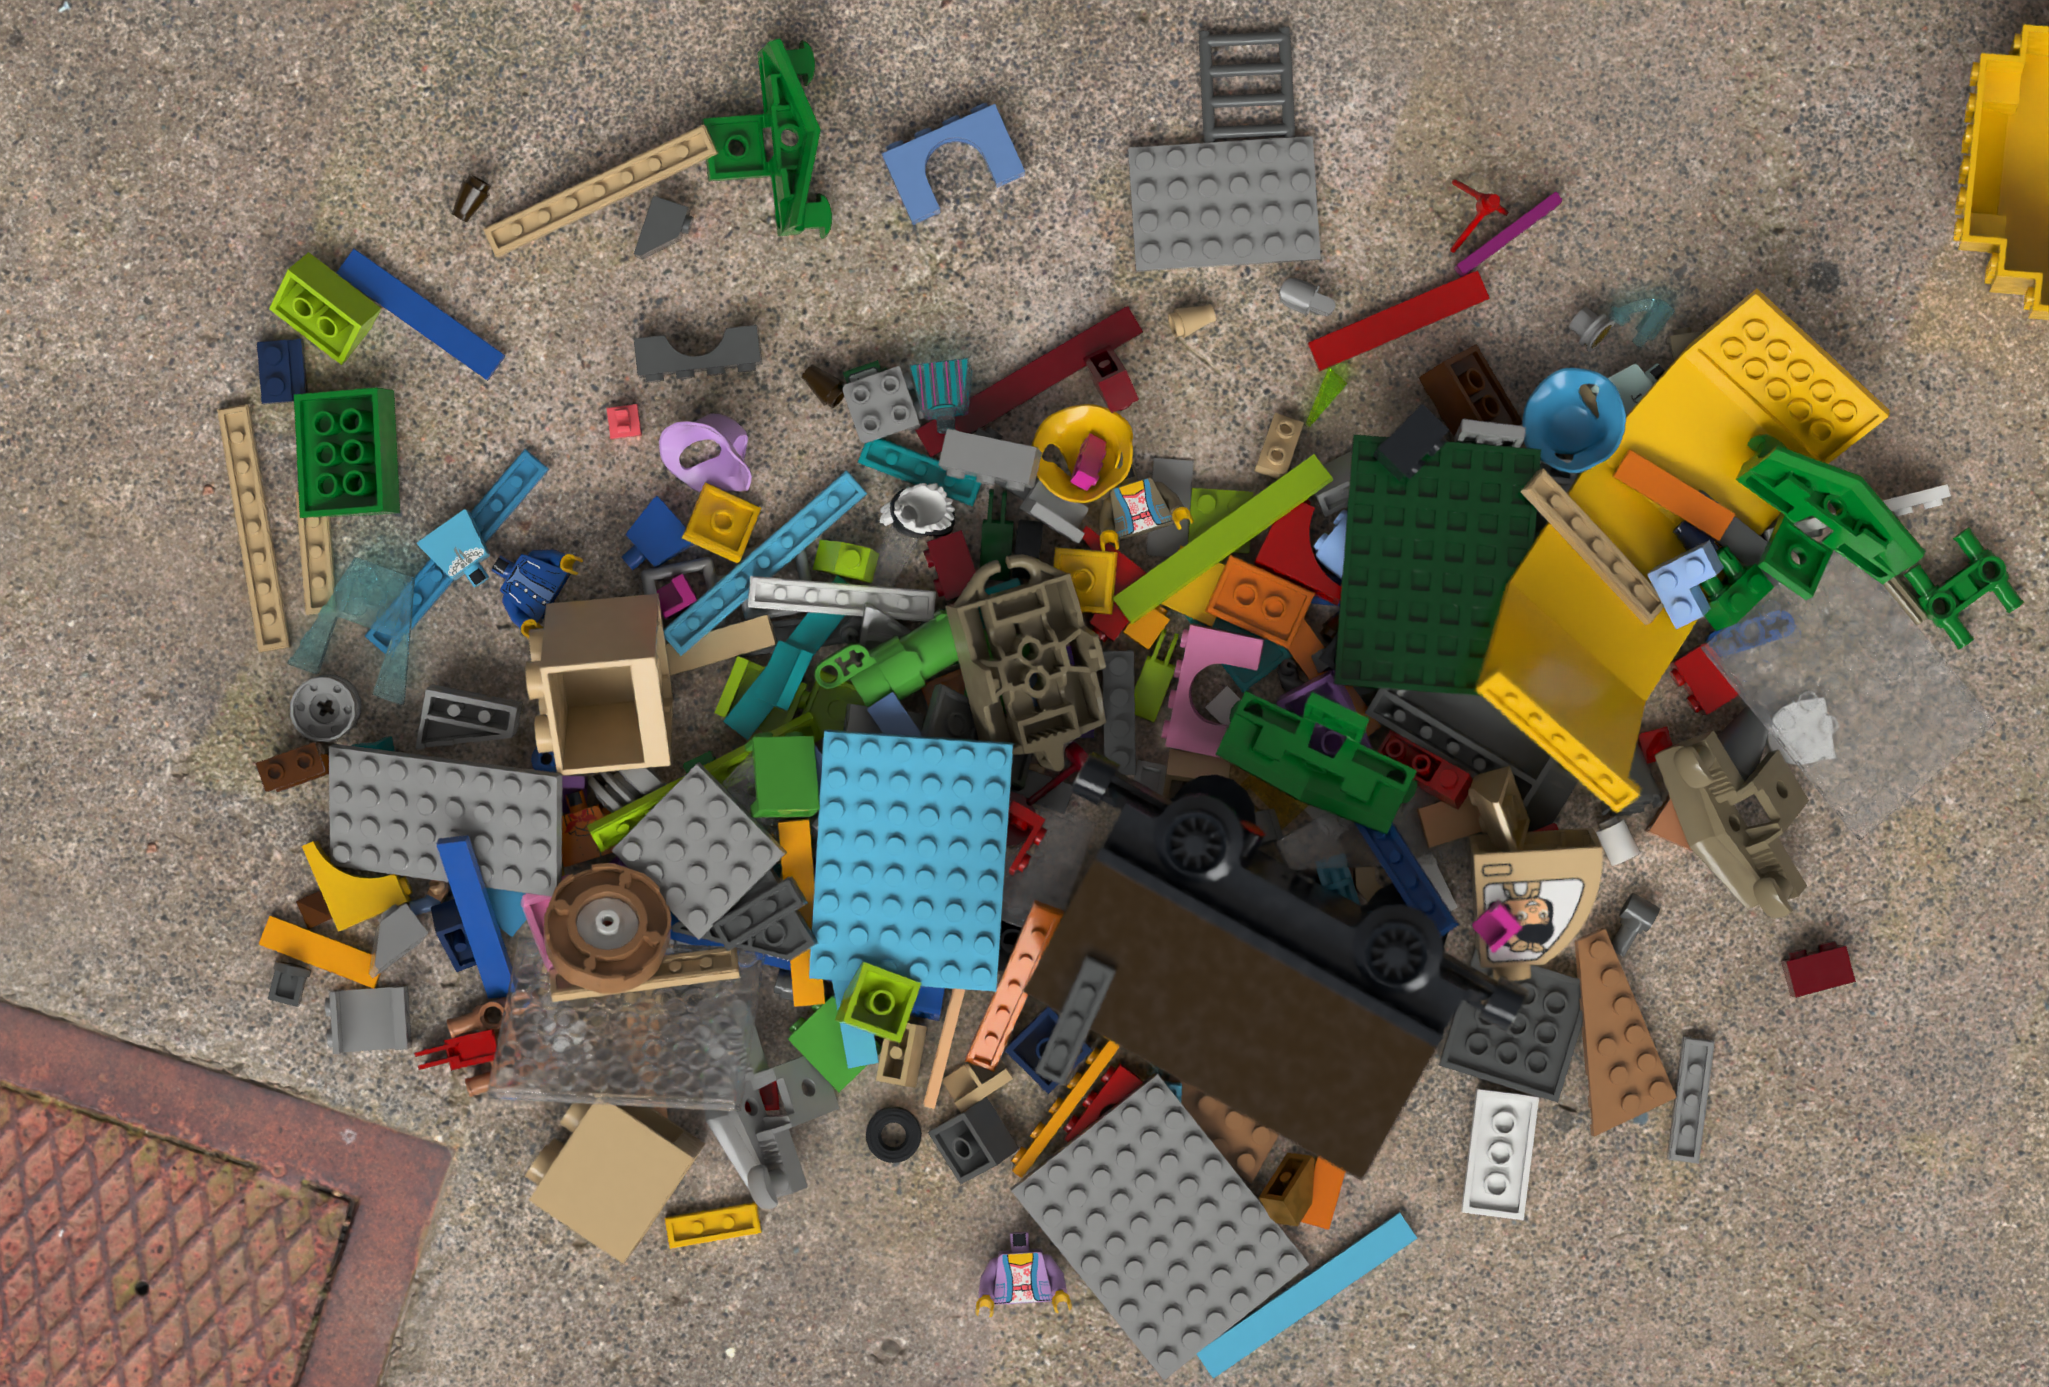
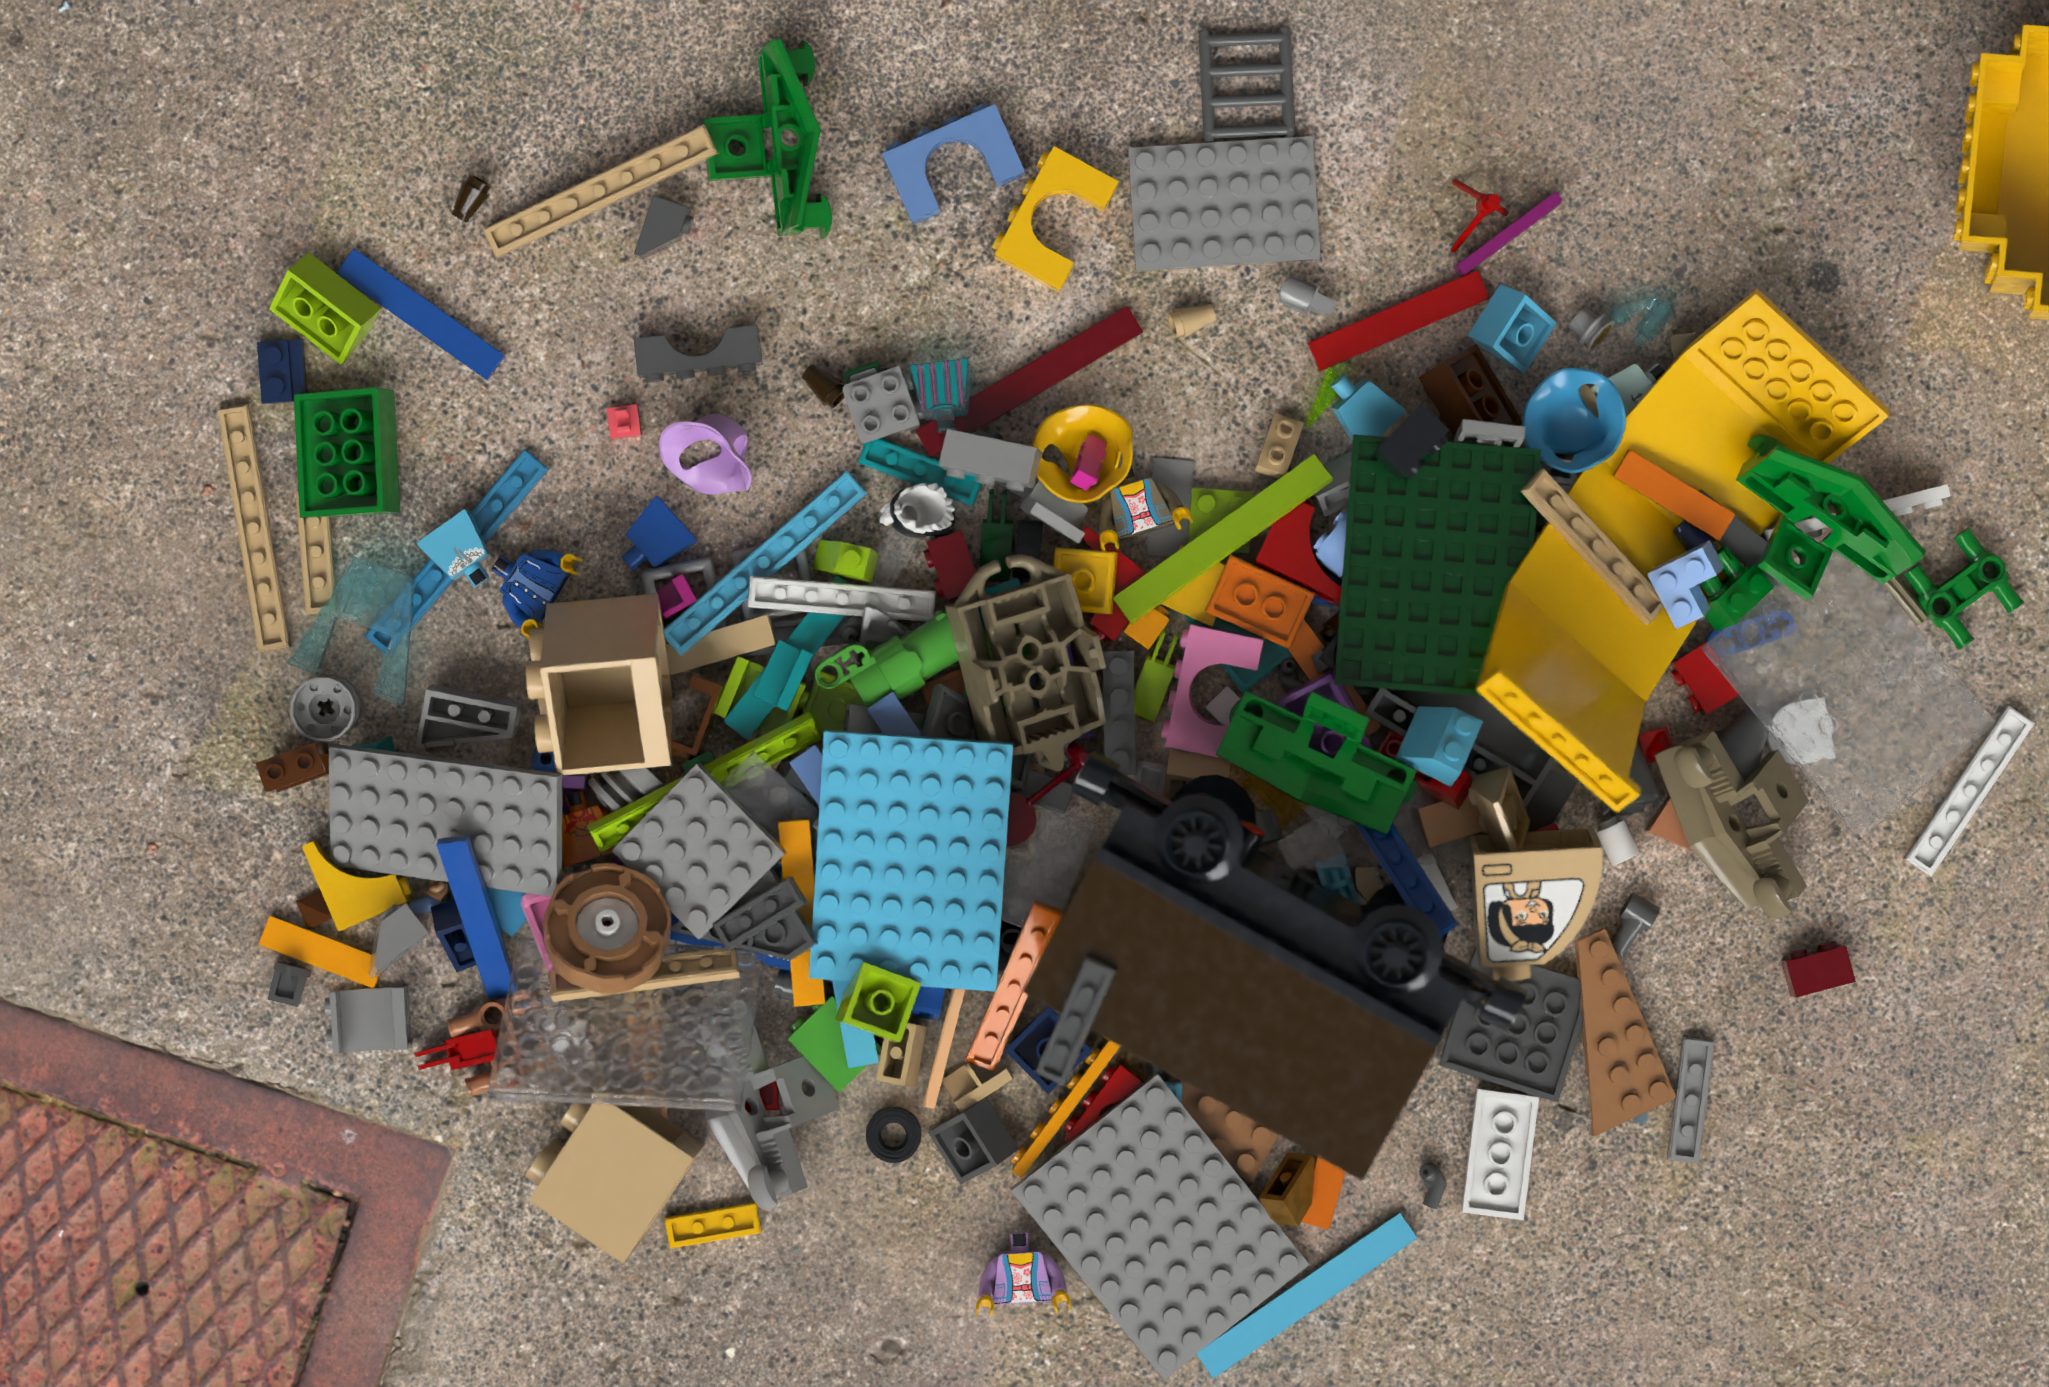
yellow tile [682,482,761,564] -> none
bright green panel [745,732,820,818] -> none
red bracket [1008,800,1048,876] -> none
dark red brick [1083,345,1139,413] -> none
dark pink panel [1472,899,1522,953] -> none
none -> reddish brown panel [672,675,725,760]
none -> yellow arch [992,146,1119,293]
none -> medium azure torso [1331,374,1407,442]
none -> medium azure slope [1394,706,1483,787]
none -> dark grey arm [1419,1163,1447,1210]
none -> medium azure slope [1467,284,1557,374]
none -> white tile [1904,706,2035,877]

